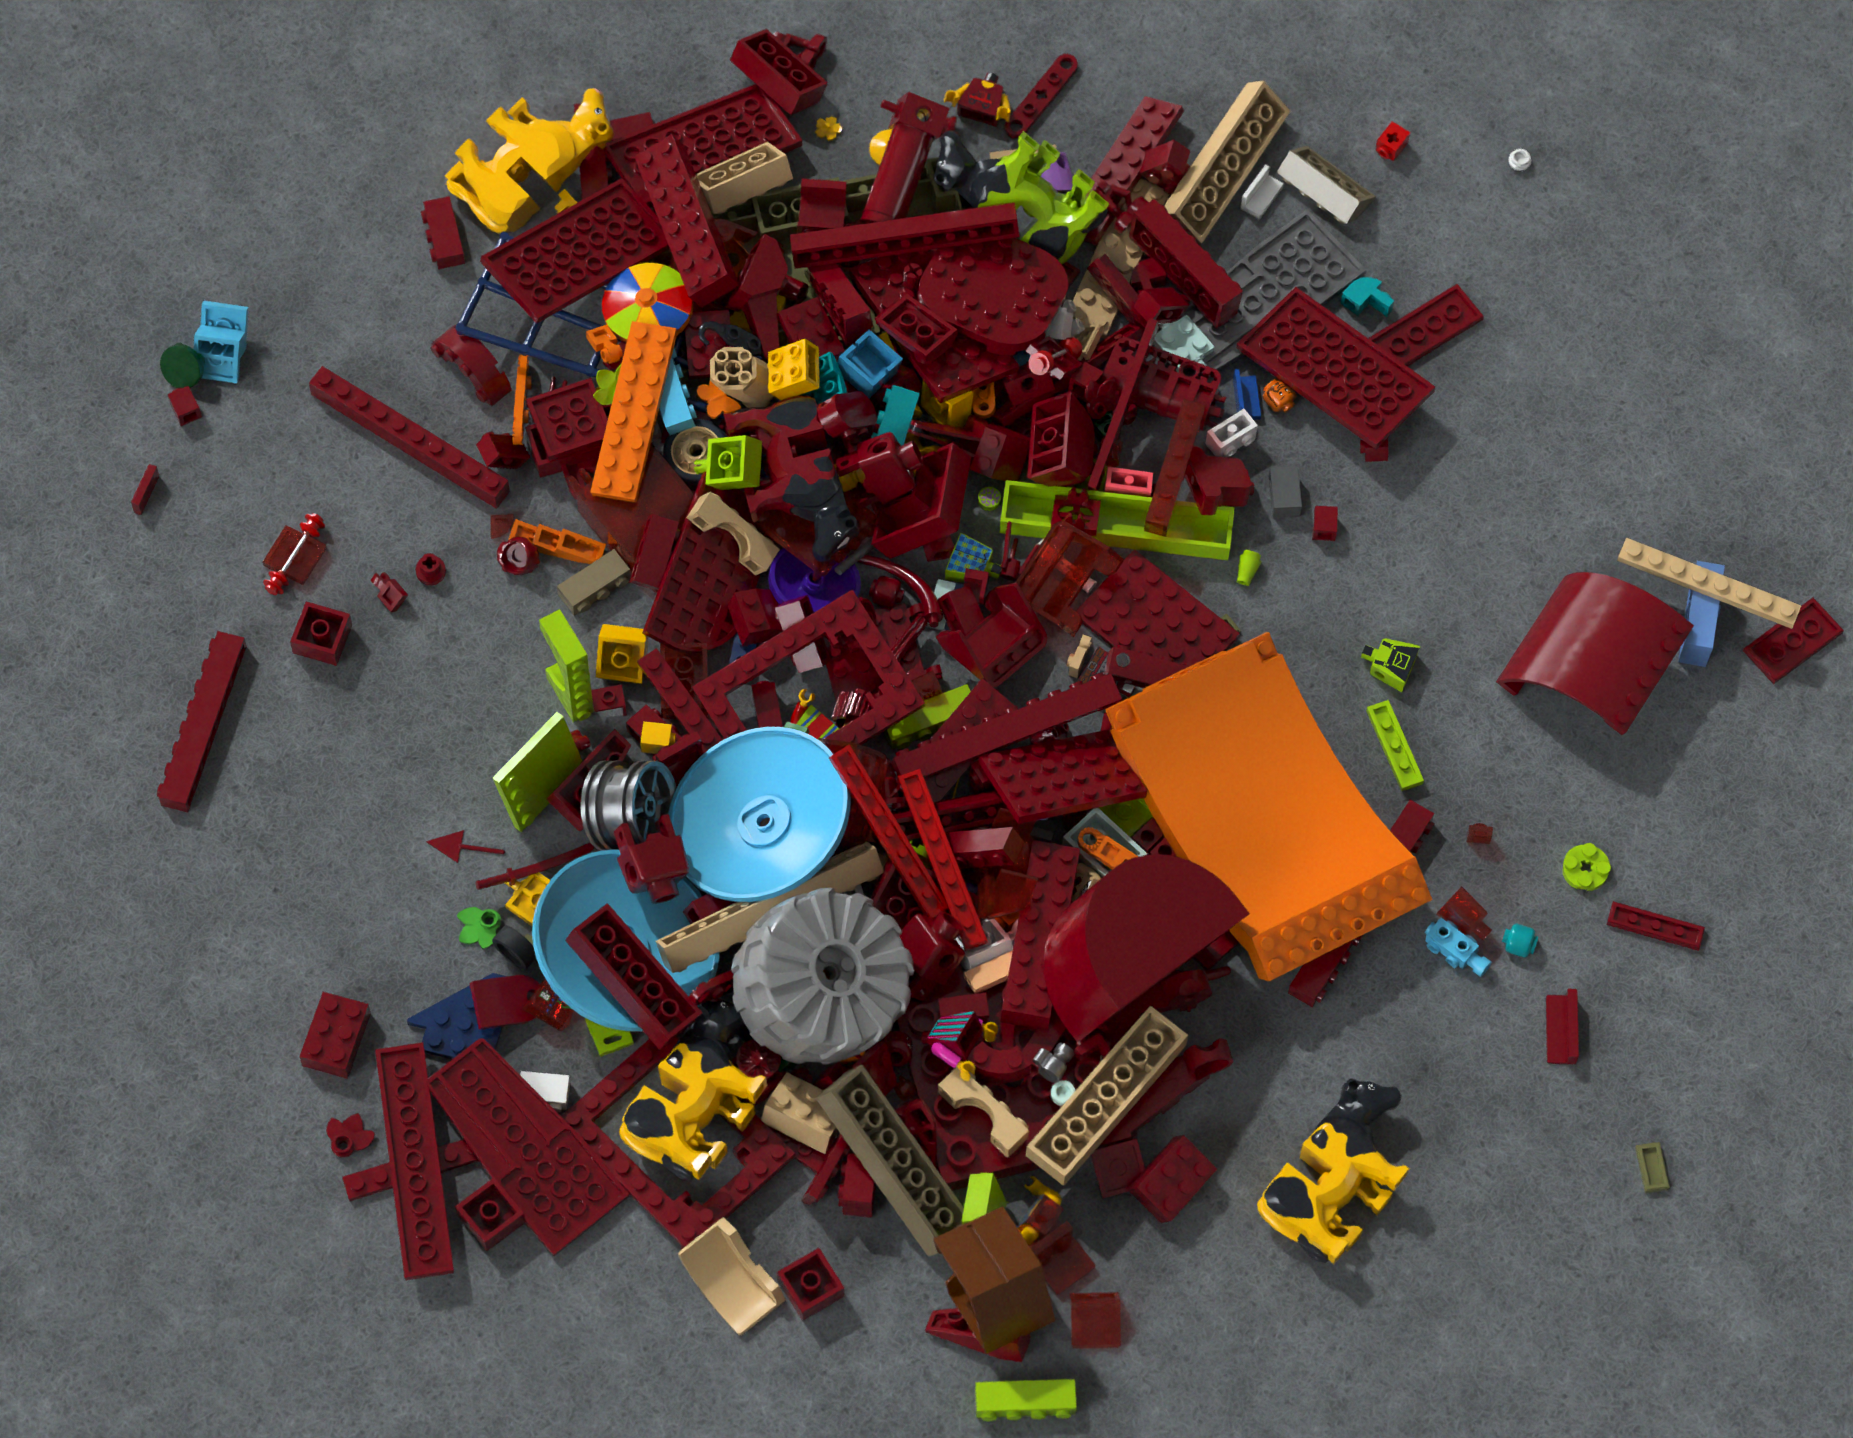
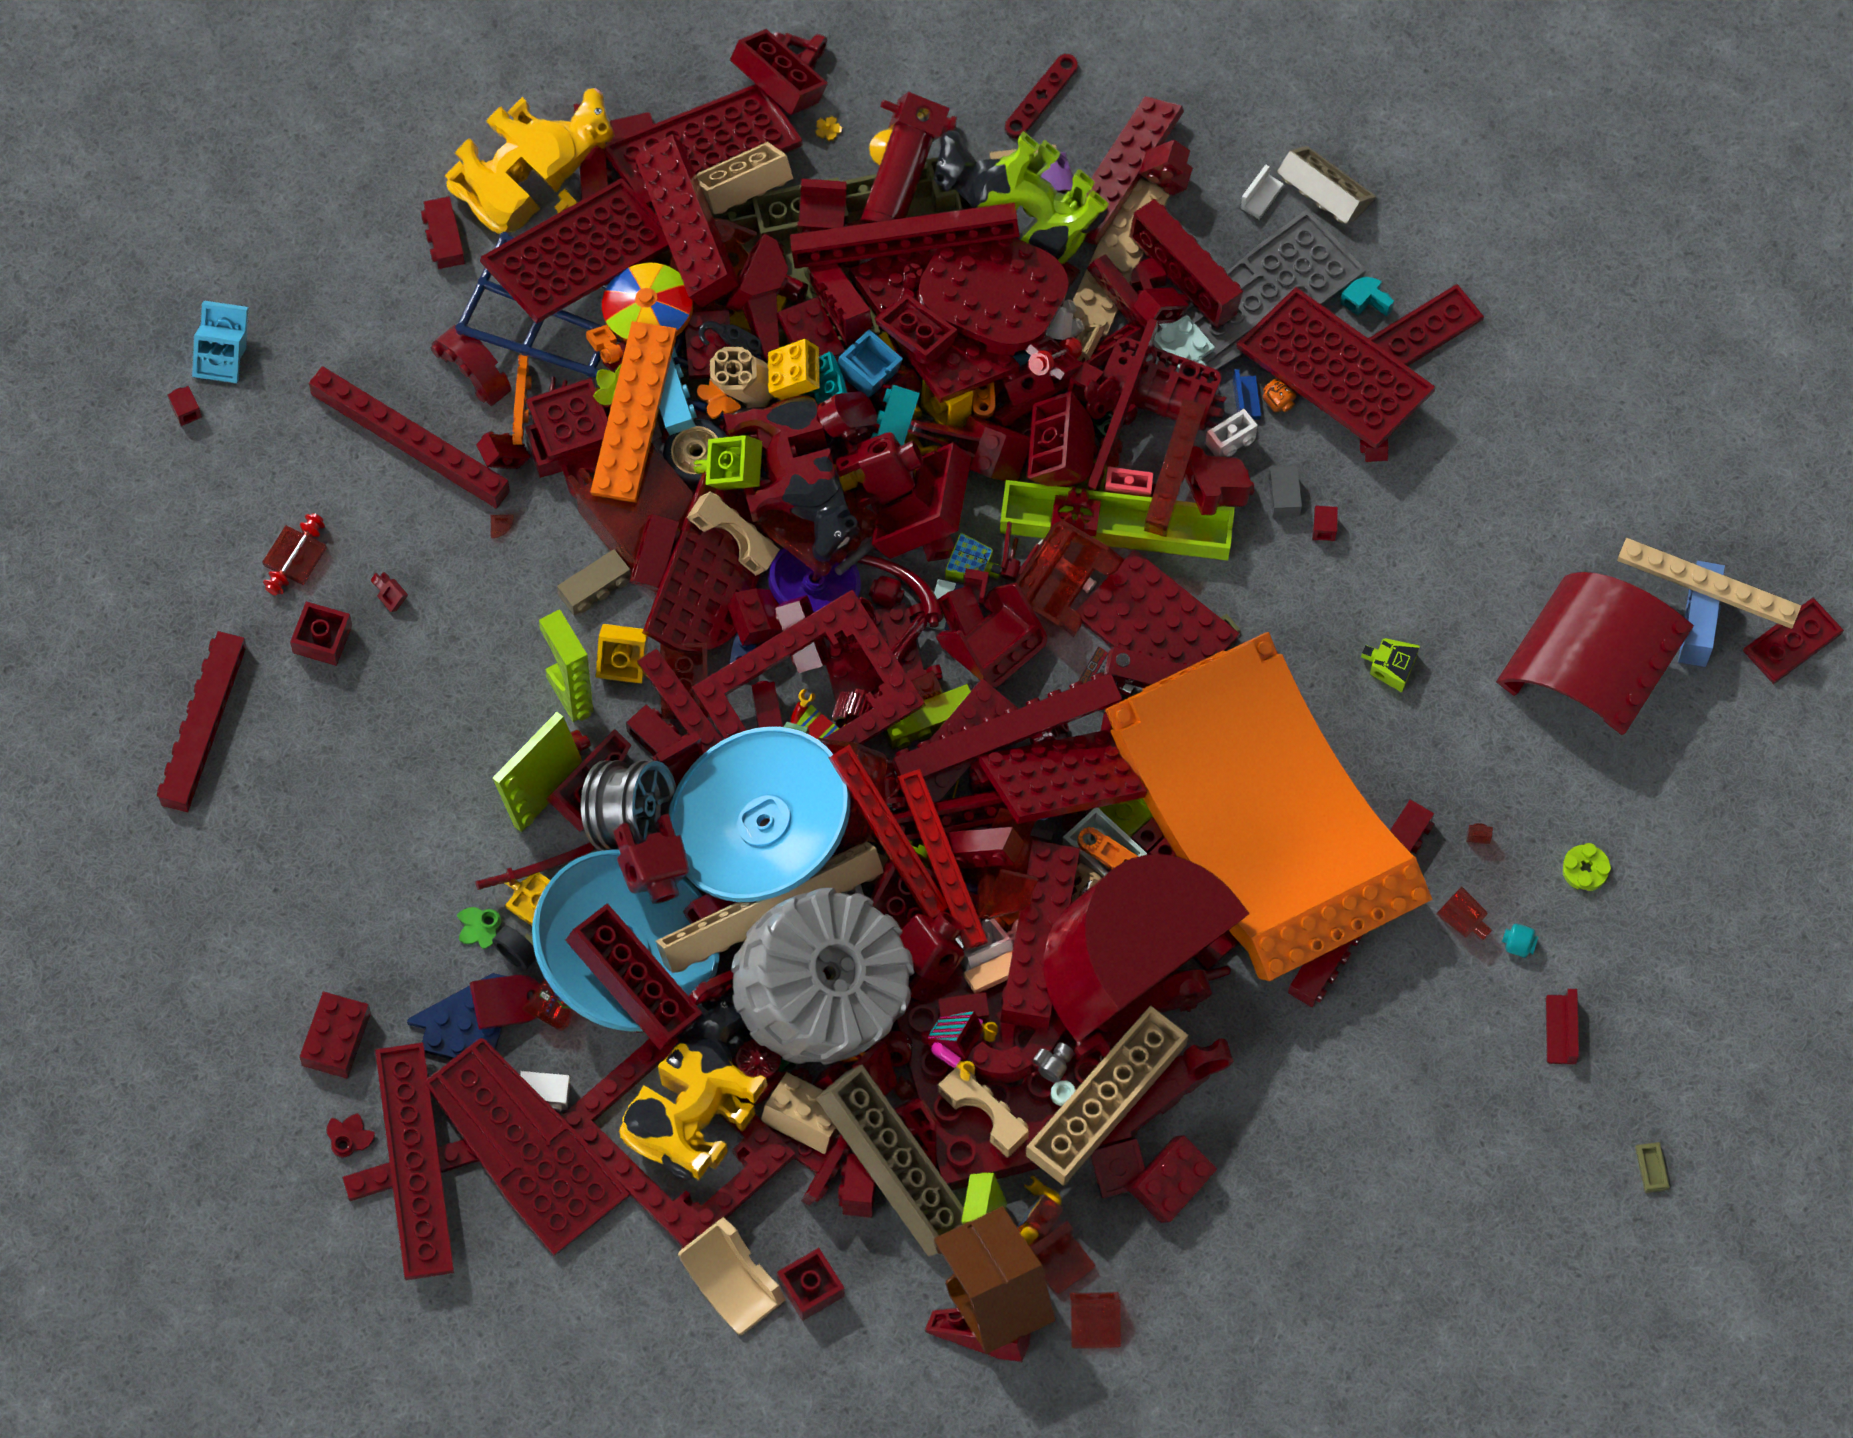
dark red tile [131,464,160,515] -> none
dark green tile [160,343,205,388] -> none
dark red piece [415,553,446,586] -> none
dark red piece [426,830,505,863] -> none
dark red brick [455,1177,525,1252] -> none
dark red hair [497,537,540,575] -> none
orange slope [508,519,606,564] -> none
lime piece [584,1017,634,1057] -> none
dark red bracket [591,684,627,716] -> none
yellow brick [640,721,676,754] -> none
dark red torso [943,72,1011,127] -> none
lime brick [975,1379,1076,1421] -> none
lime tile [978,487,1001,511] -> none
tan plate [1066,635,1092,678] -> none
dark red piece [1094,180,1148,234] -> none
tan brick [1164,81,1290,244] -> none
lime cone [1237,550,1262,586] -> none
yellow animal [1257,1078,1410,1264] -> none
lime plate [1366,700,1424,792] -> none
red brick [1375,121,1411,162] -> none
medium azure brick [1425,918,1492,977] -> none
white plate [1509,149,1531,171] -> none
dark red tile [1606,901,1705,951] -> none

